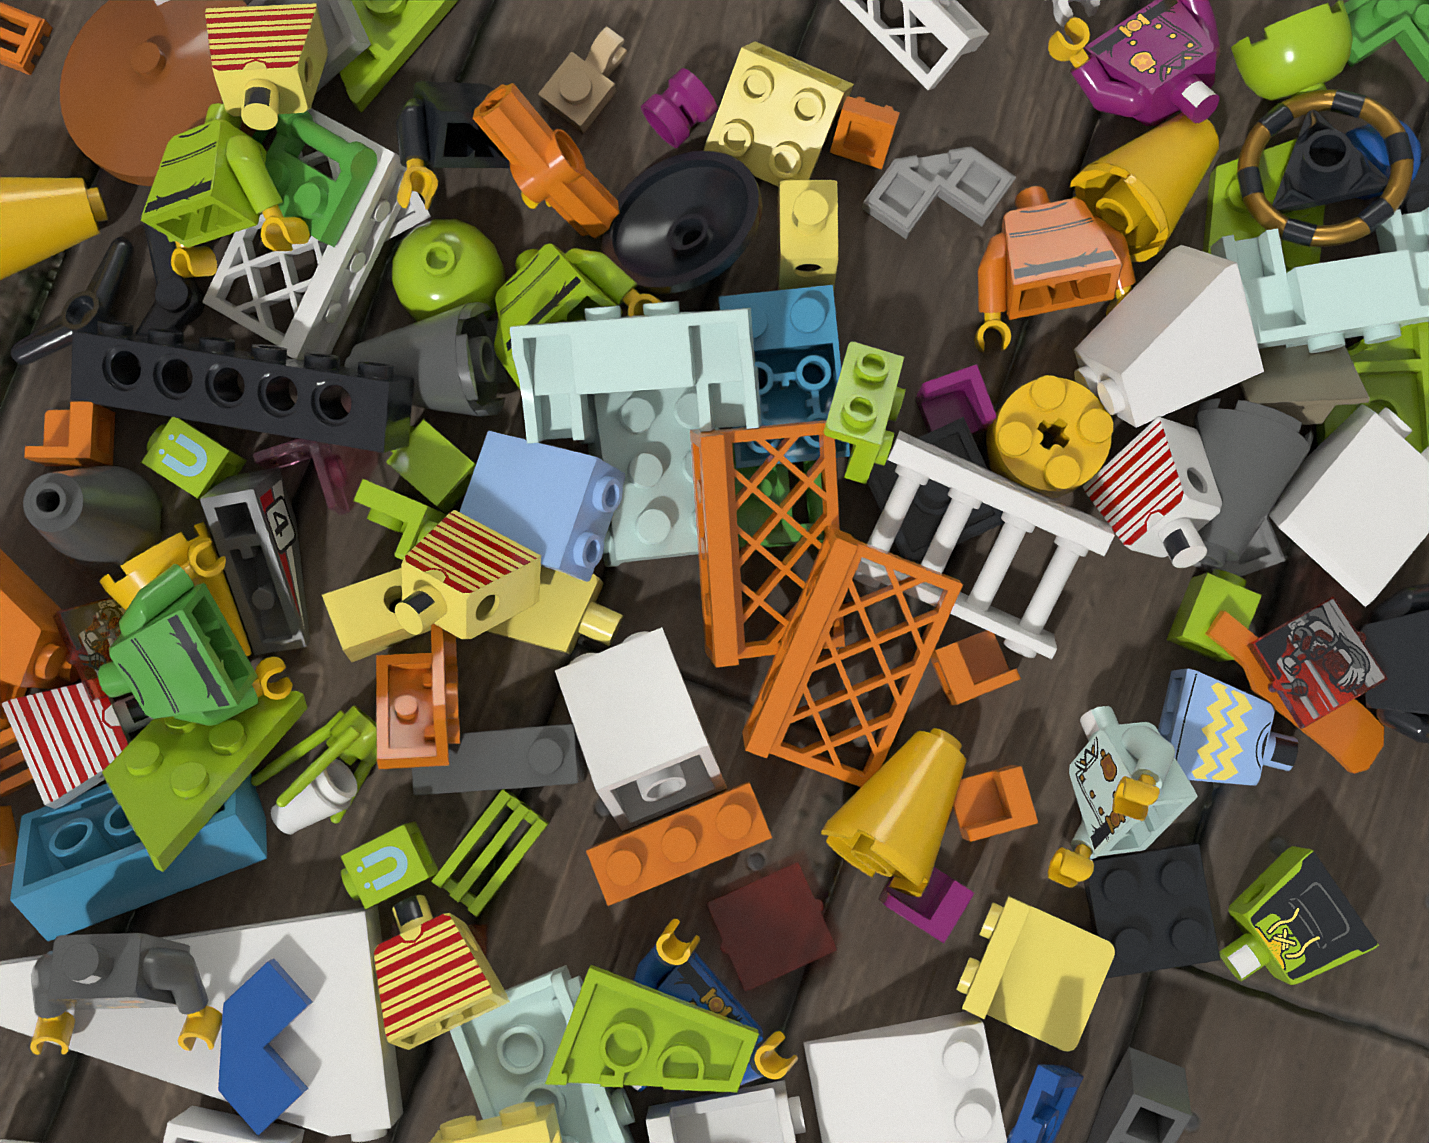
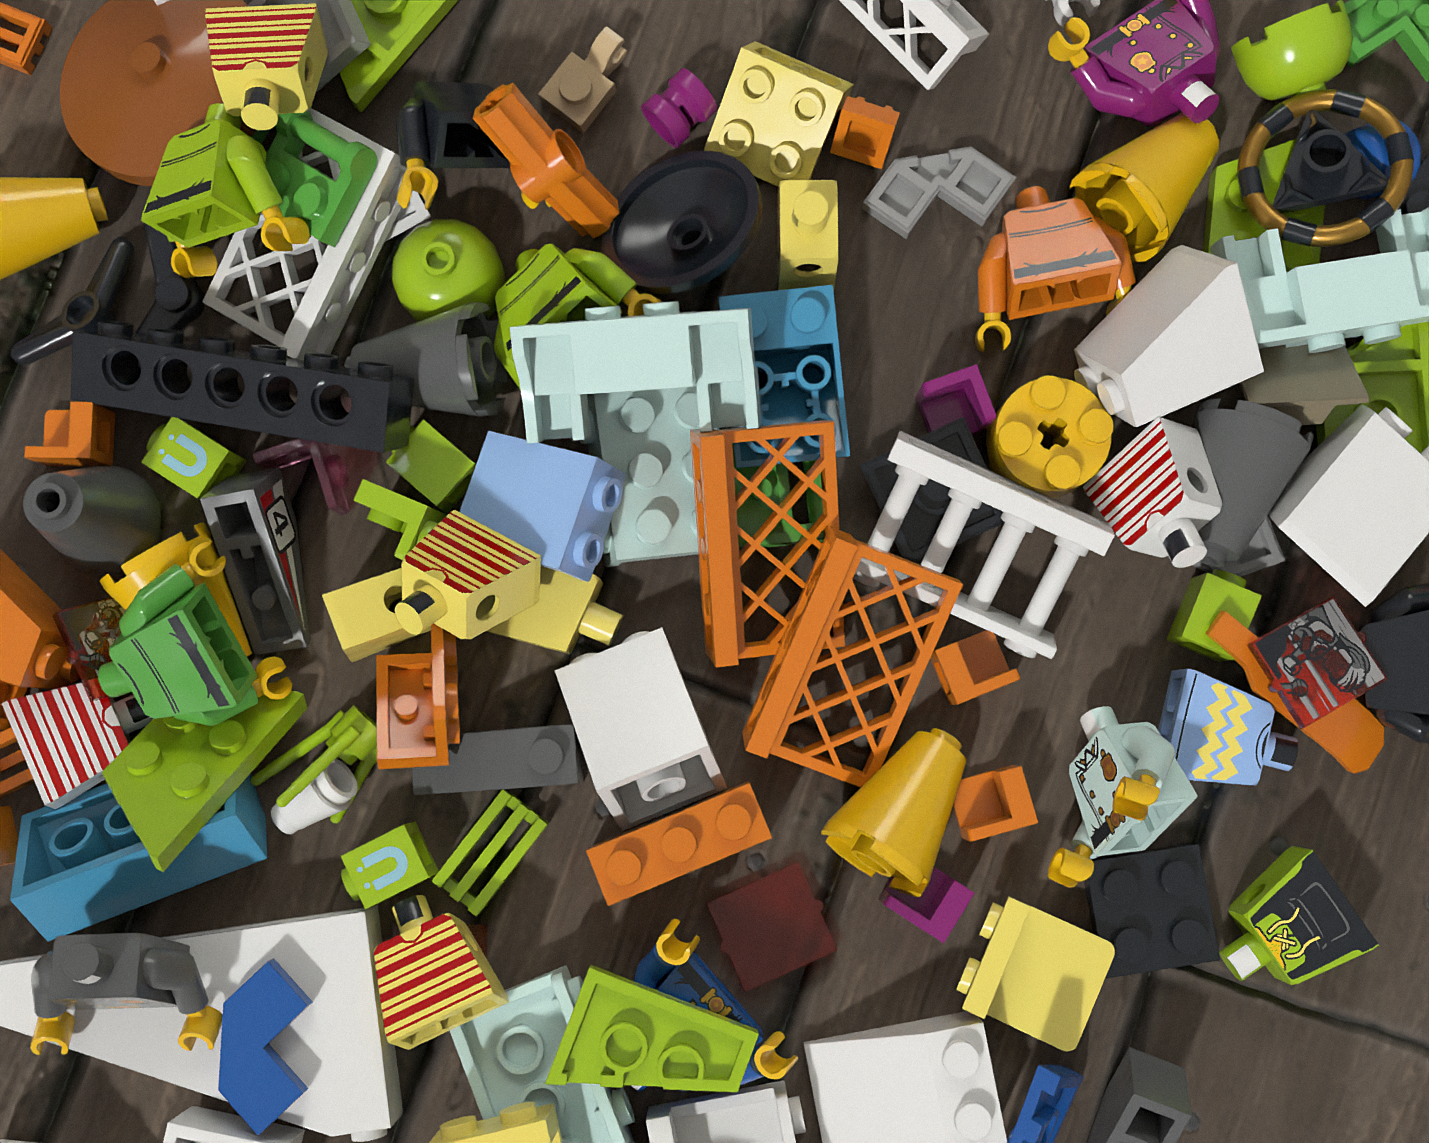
lime bracket [823,342,906,484] -> none

